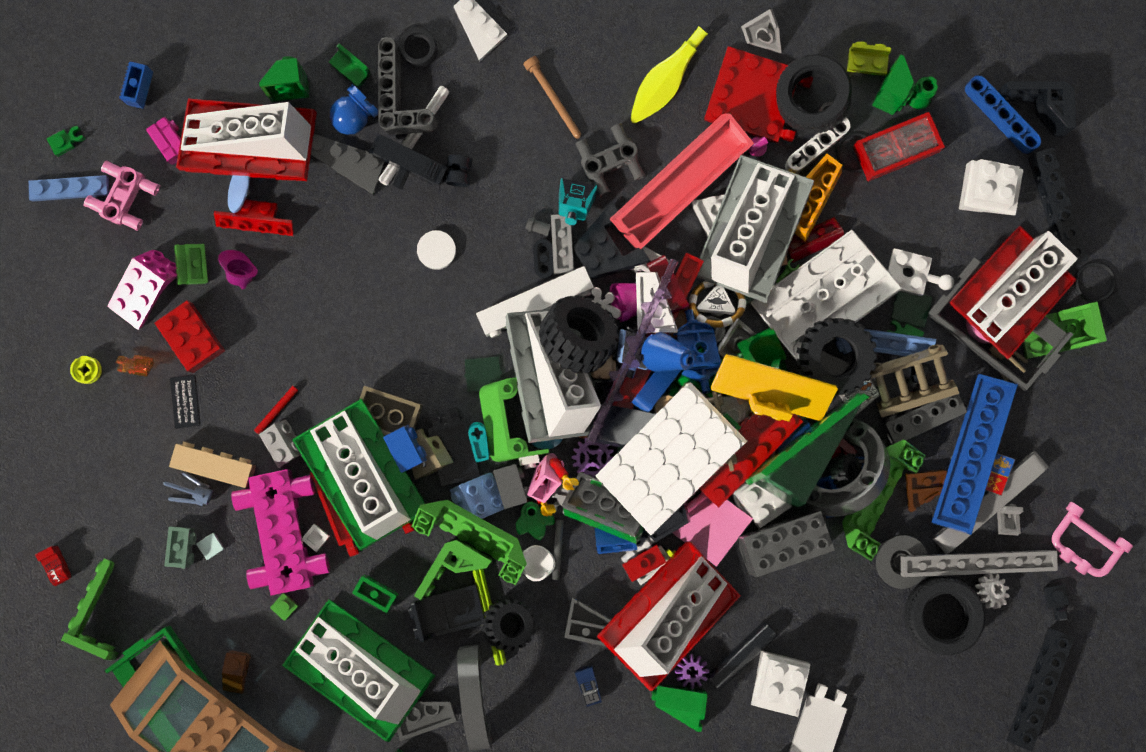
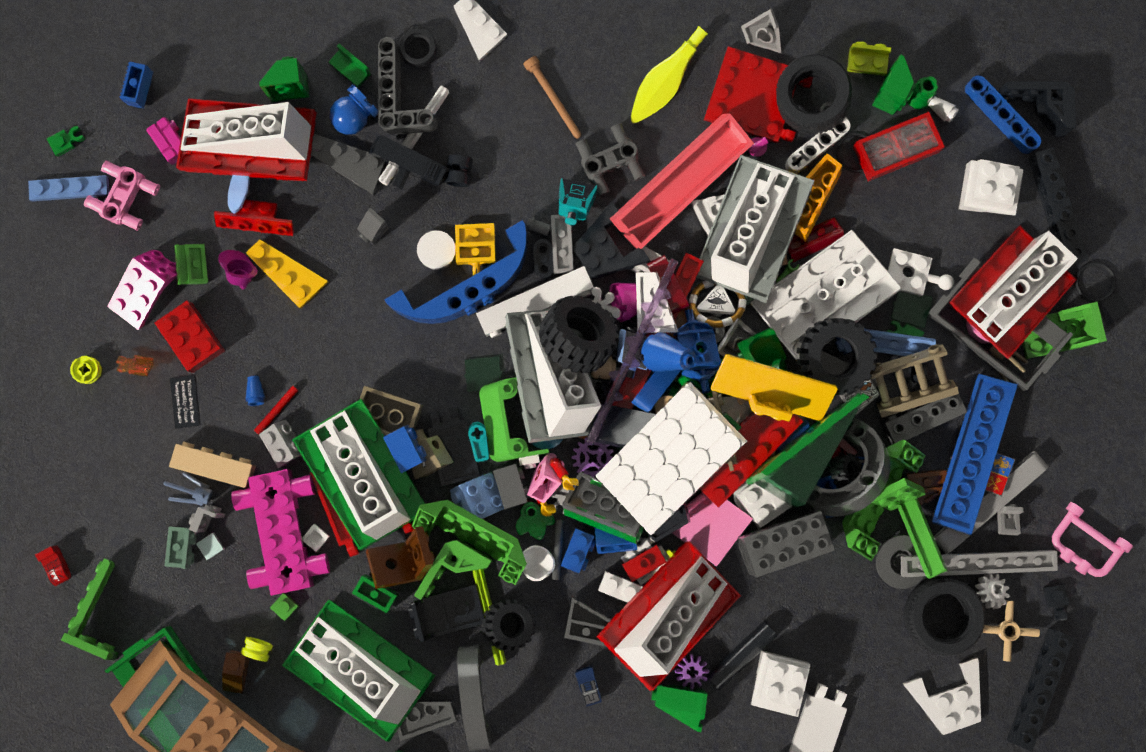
none -> light grey bracket [189,505,225,533]
none -> neon yellow wheel [241,637,273,662]
none -> yellow wing [246,240,328,309]
none -> blue cone [246,376,265,406]
none -> dark grey slope [357,208,389,245]
none -> reddish brown bracket [366,526,434,589]
none -> blue slope [384,220,527,324]
none -> yellow plate [455,223,496,276]
none -> blue brick [561,528,596,573]
none -> white brick [598,571,643,602]
none -> bright green bracket [872,478,948,579]
none -> white wing [903,657,981,735]
none -> white cone [928,96,959,123]
none -> tan bar [983,600,1040,662]

